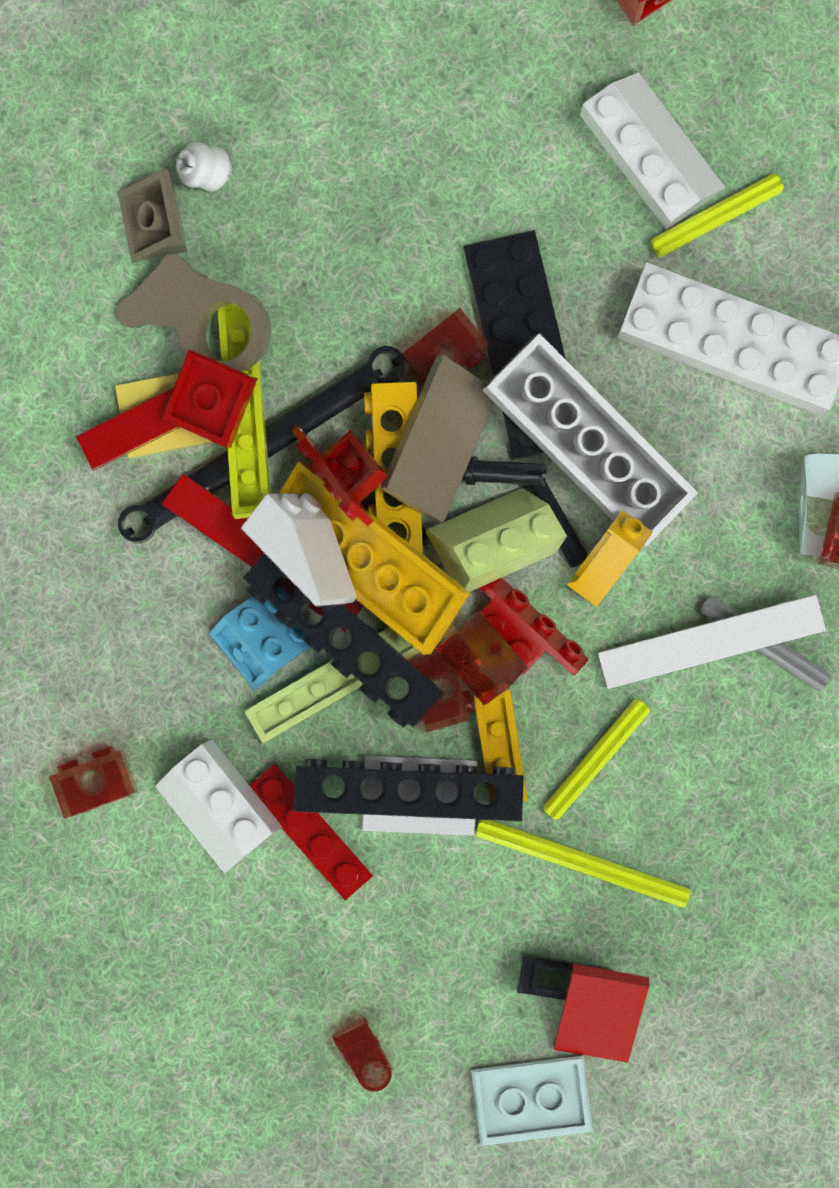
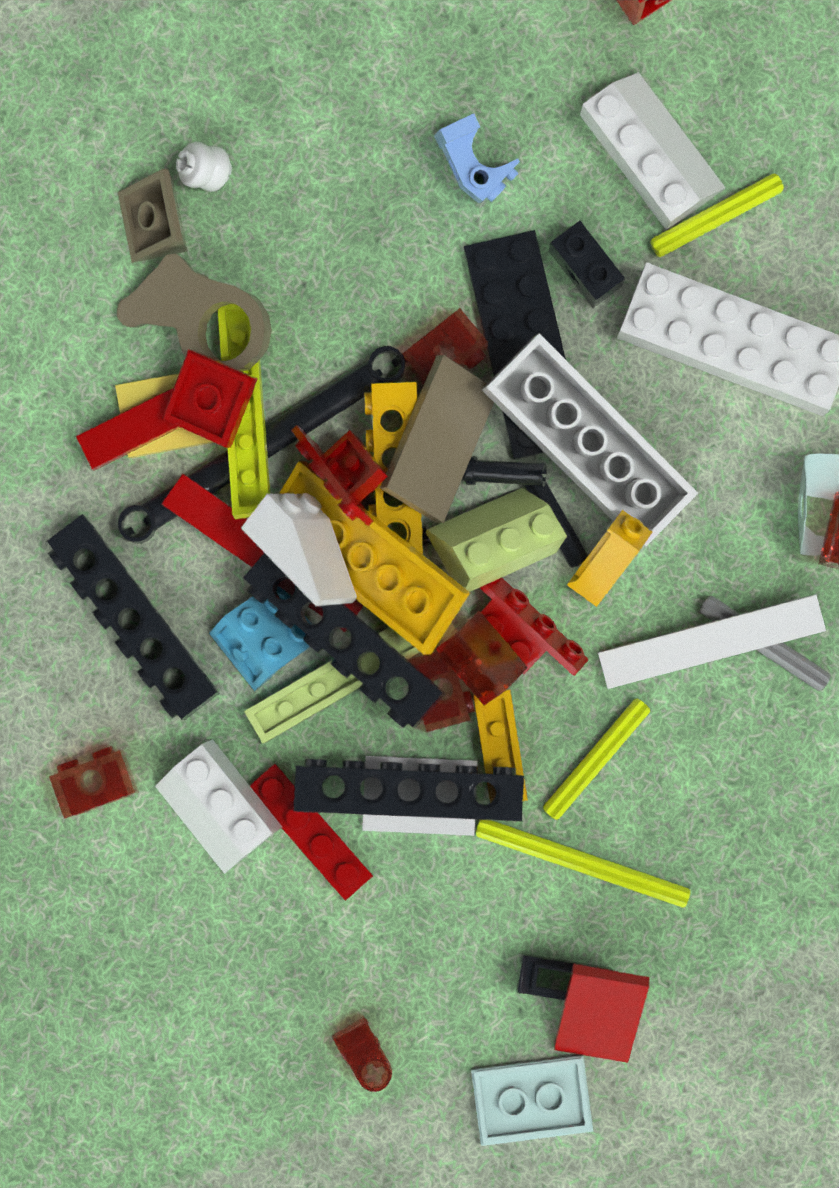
none -> black brick [47,514,220,720]
none -> light blue tile [434,114,520,203]
none -> black brick [549,220,625,308]

